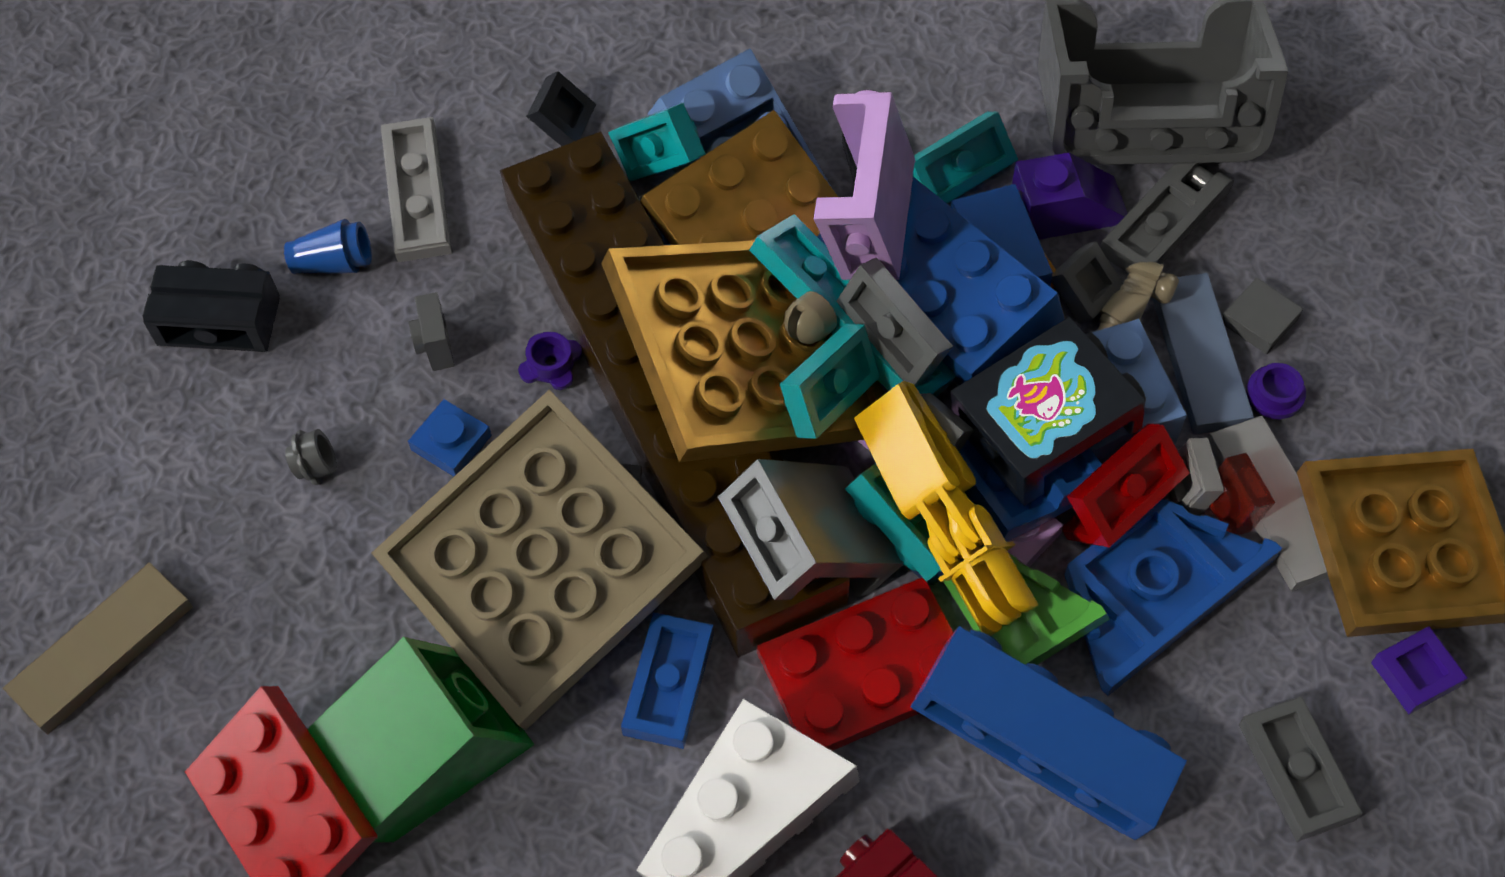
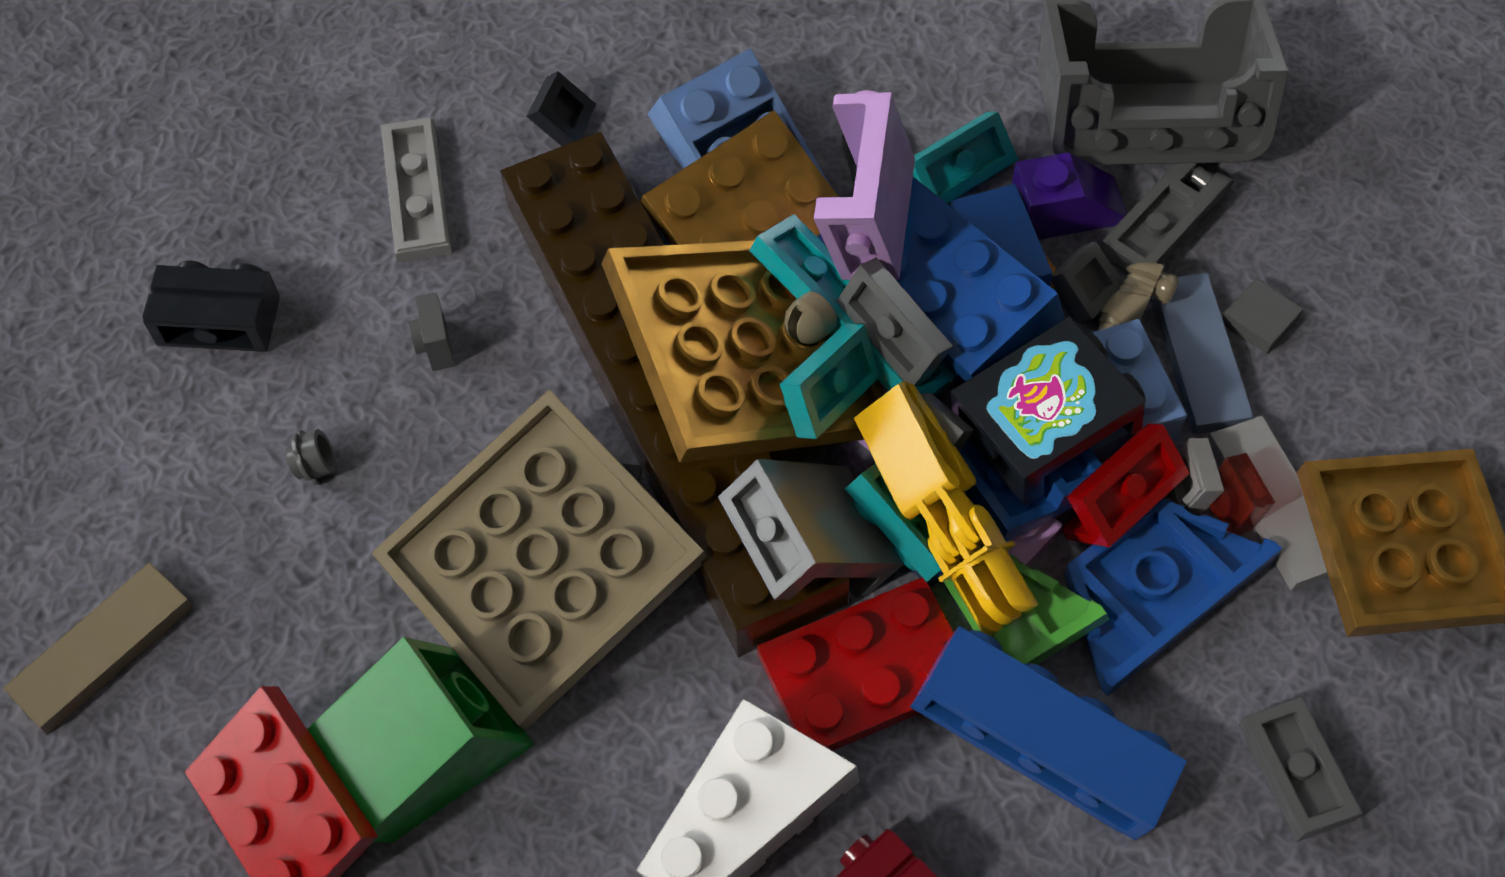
blue cone [284,219,372,274] -> none
blue plate [408,399,492,477] -> none
dark purple plate [518,332,583,390] -> none
teal plate [608,102,706,182] -> none
blue plate [621,612,714,749] -> none
dark purple plate [1246,363,1306,419] -> none
dark purple plate [1371,626,1468,715] -> none

